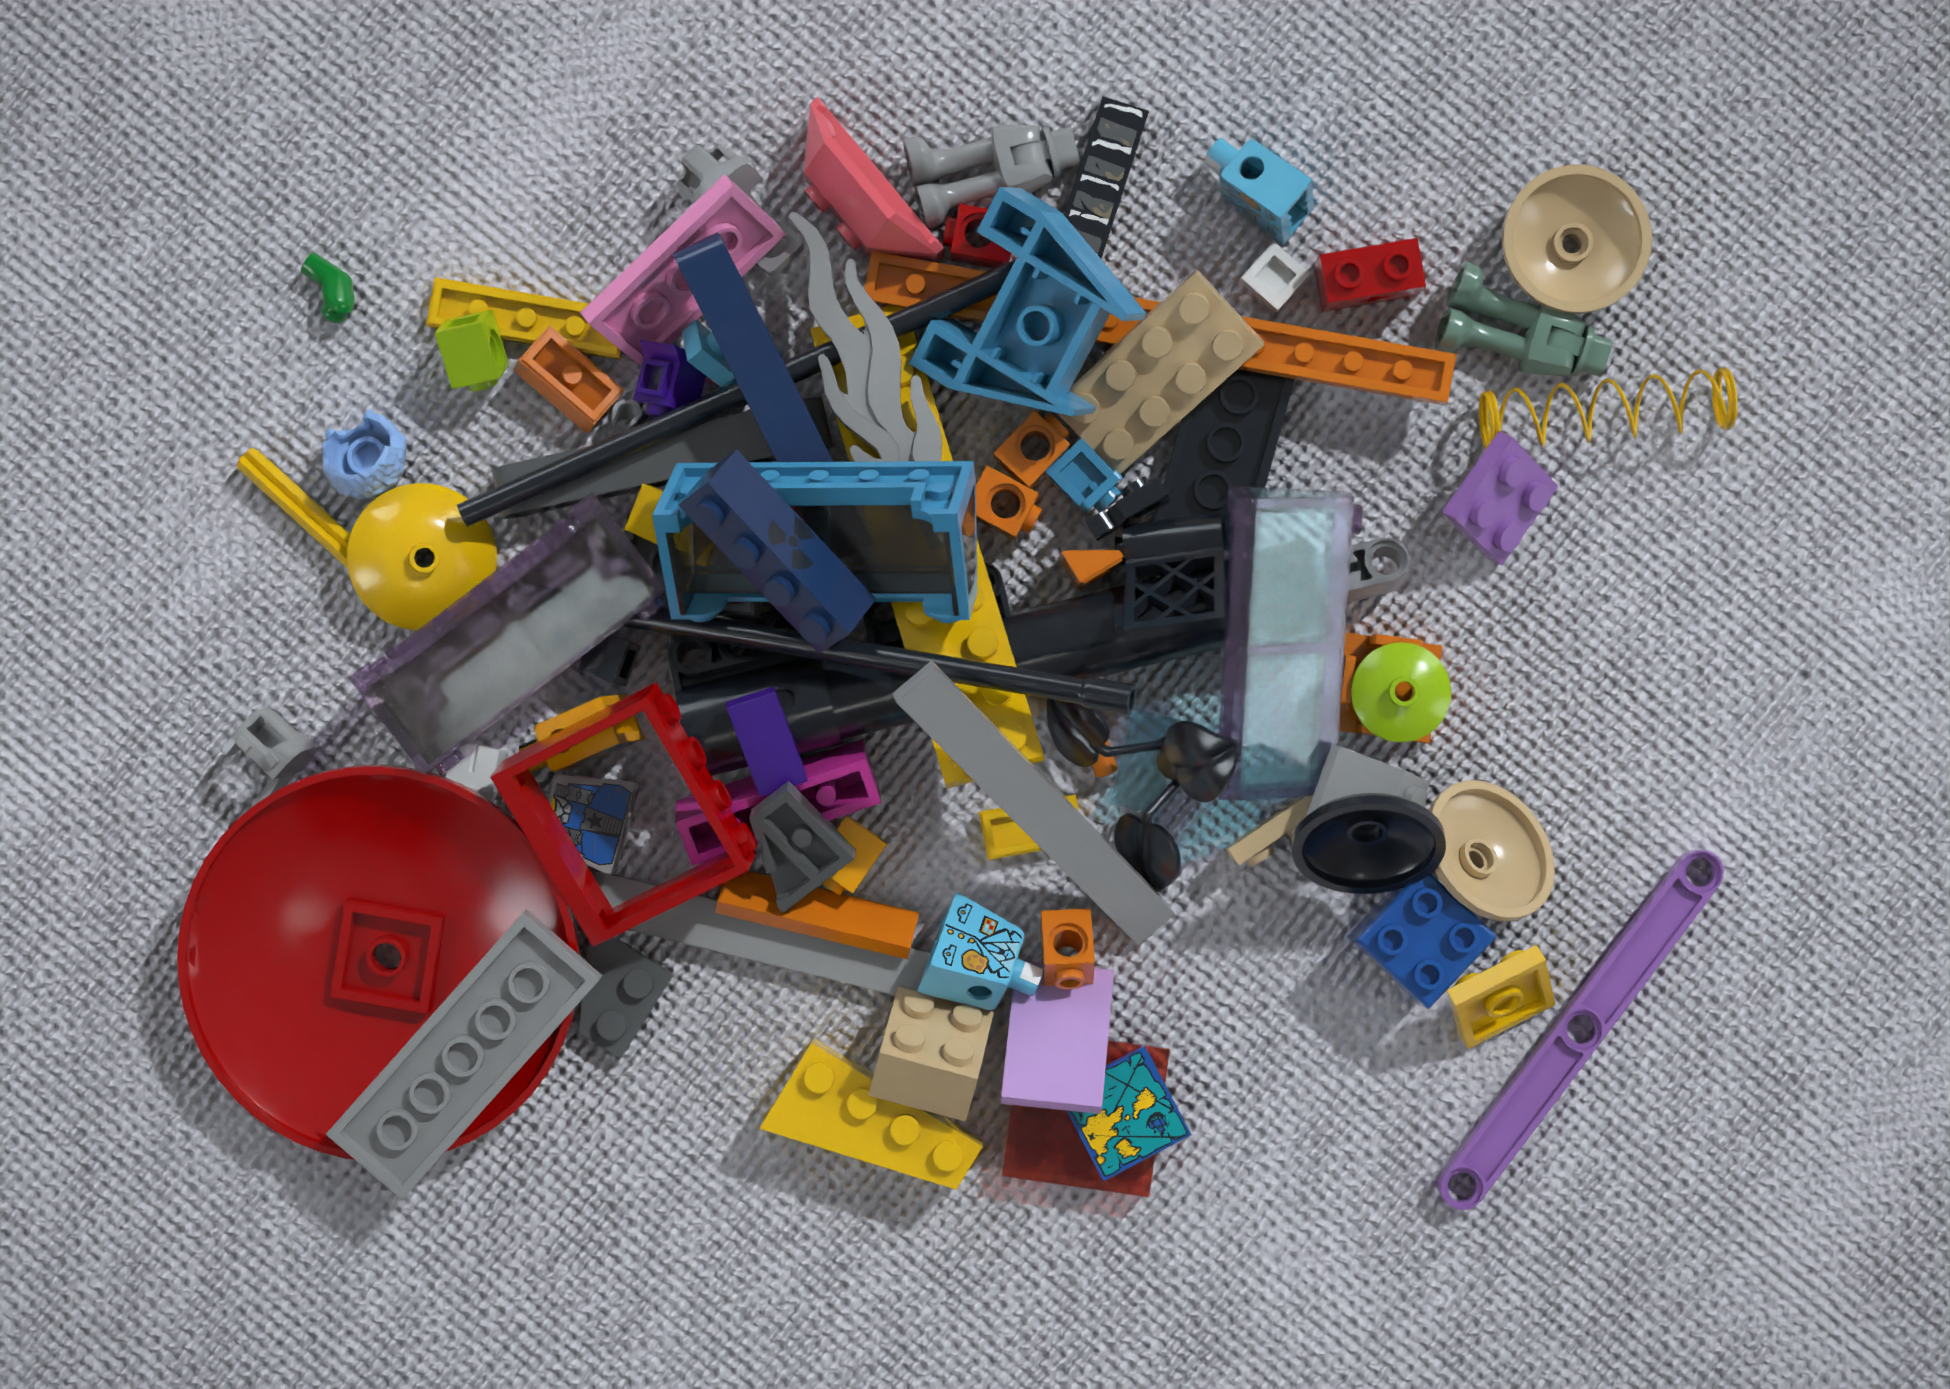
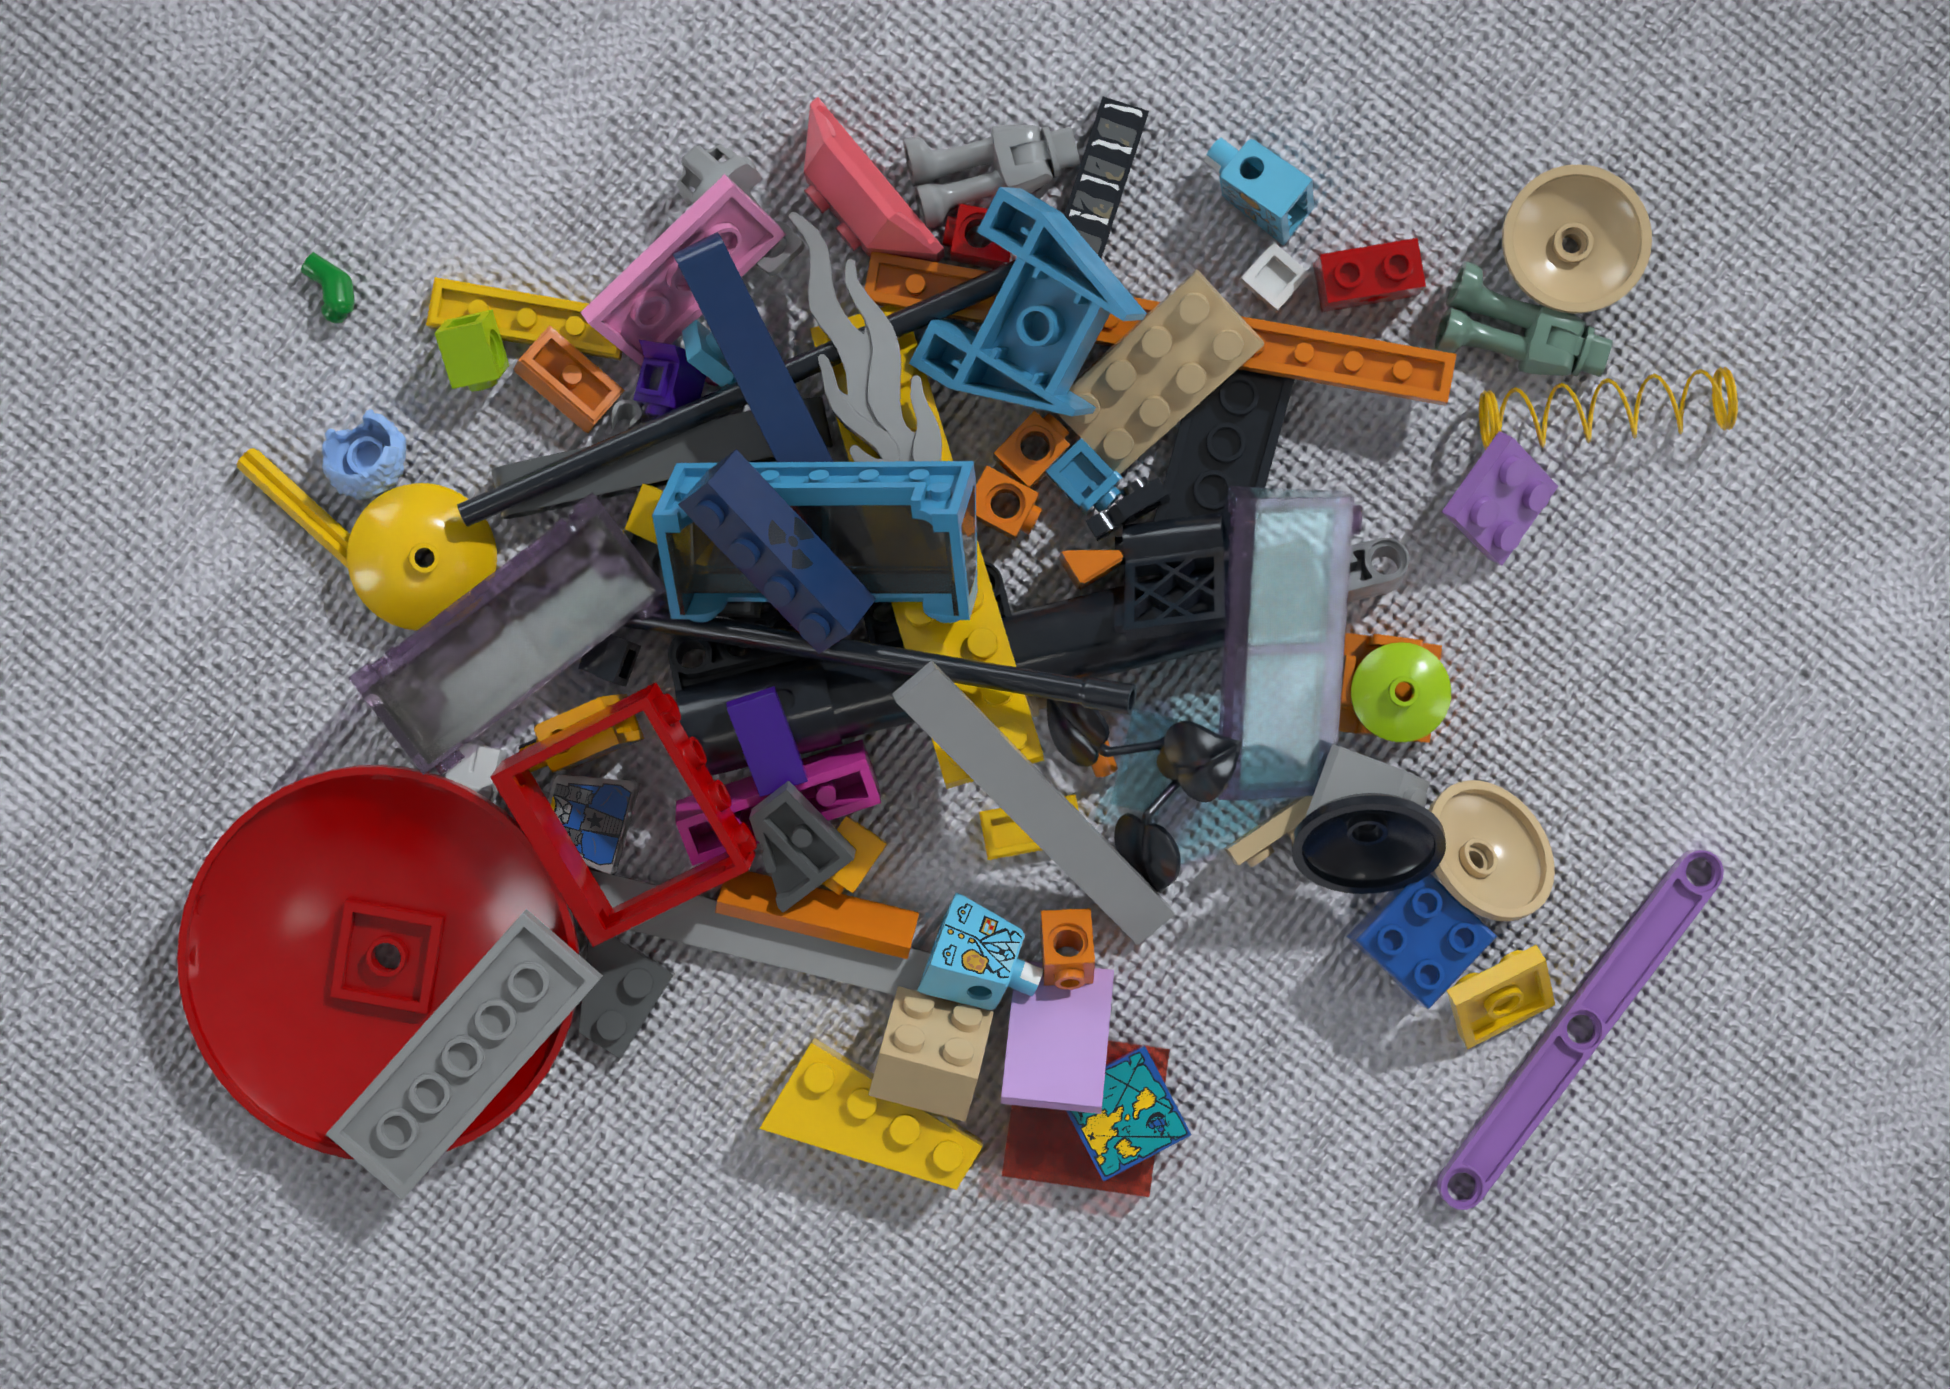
light grey piece [220,708,319,807] -> none

